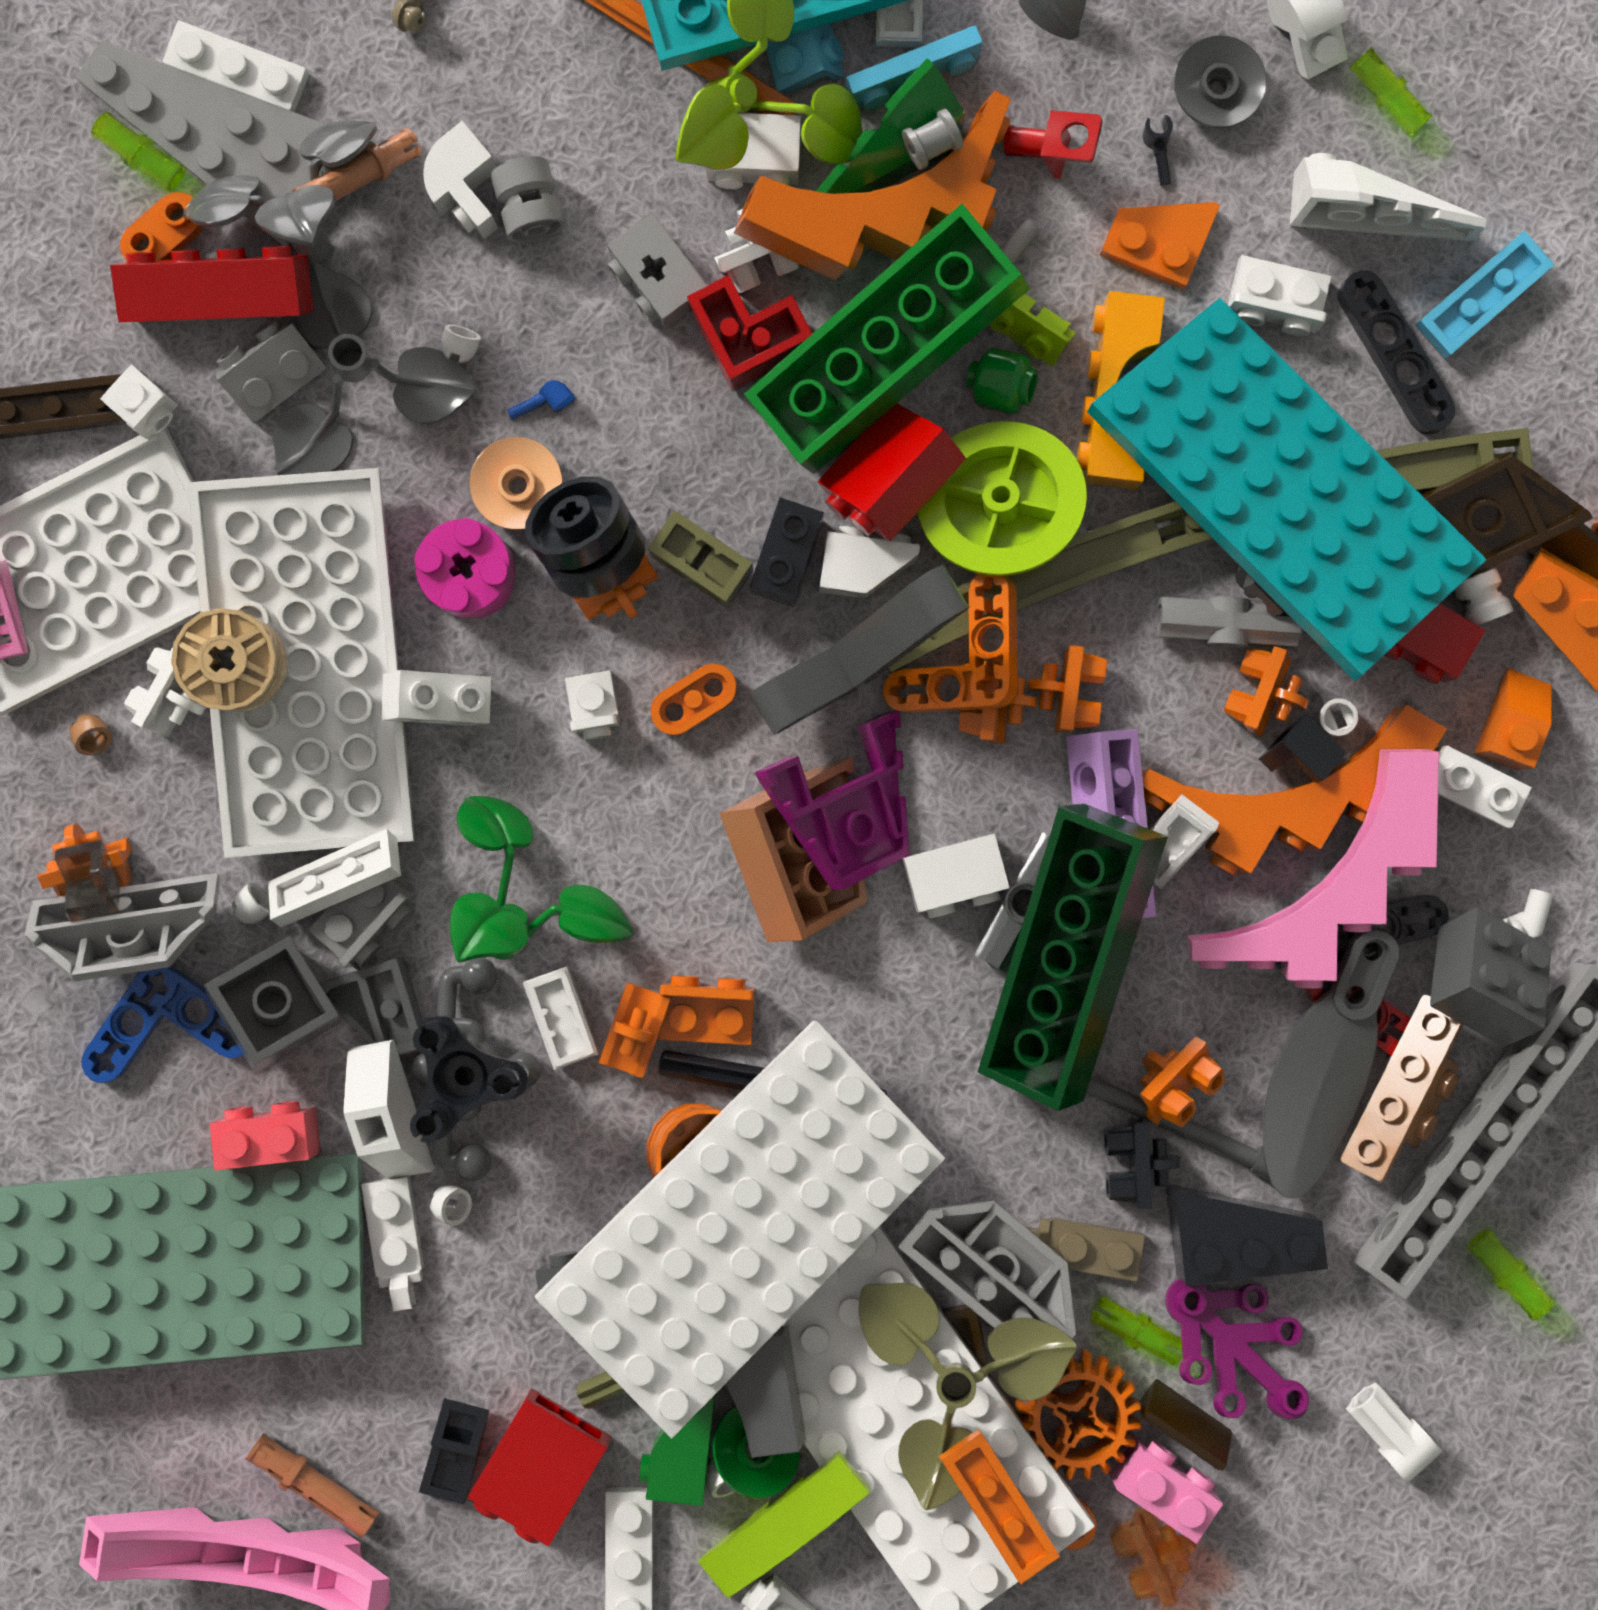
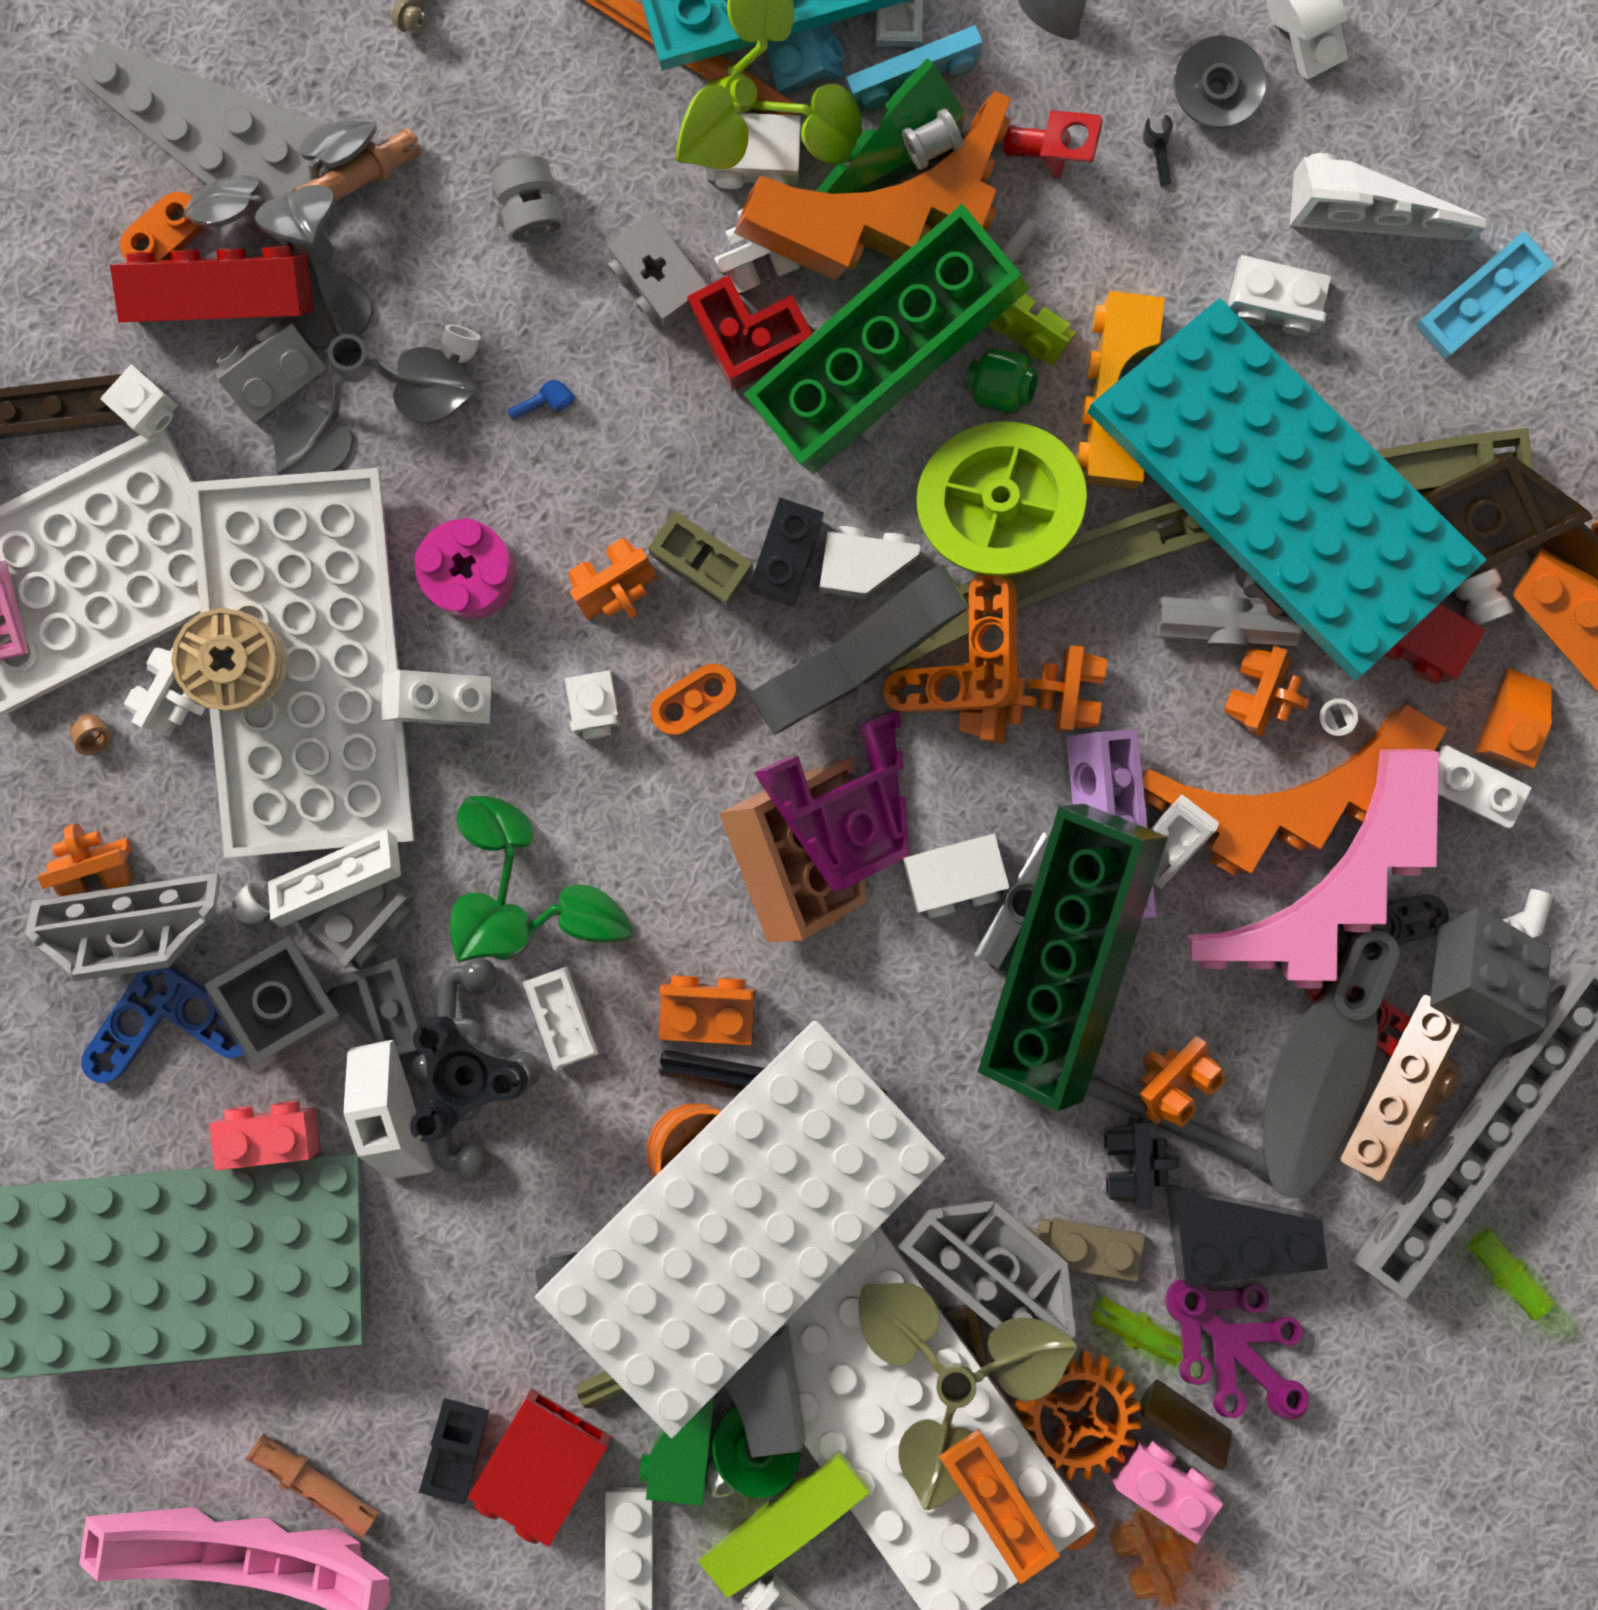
clear smoke panel [55,840,120,923] -> none
clear neon green pin [91,112,186,192] -> none
white plate [161,20,310,112] -> none
white hinge [361,1176,425,1312] -> none
white brick [423,121,498,240] -> none
white hinge [430,1185,472,1226] -> none
light nougat dish [469,437,563,530] -> none
black wheel [525,477,645,598] -> none
orange hips [599,982,672,1078] -> none
red brick [817,403,967,542] -> none
orange wing [1099,202,1220,290] -> none
black panel [1259,713,1347,783] -> none
black beam [1338,270,1455,434] -> none
white piece [1346,1383,1443,1483] -> none
clear neon green pin [1349,46,1433,137] -> none

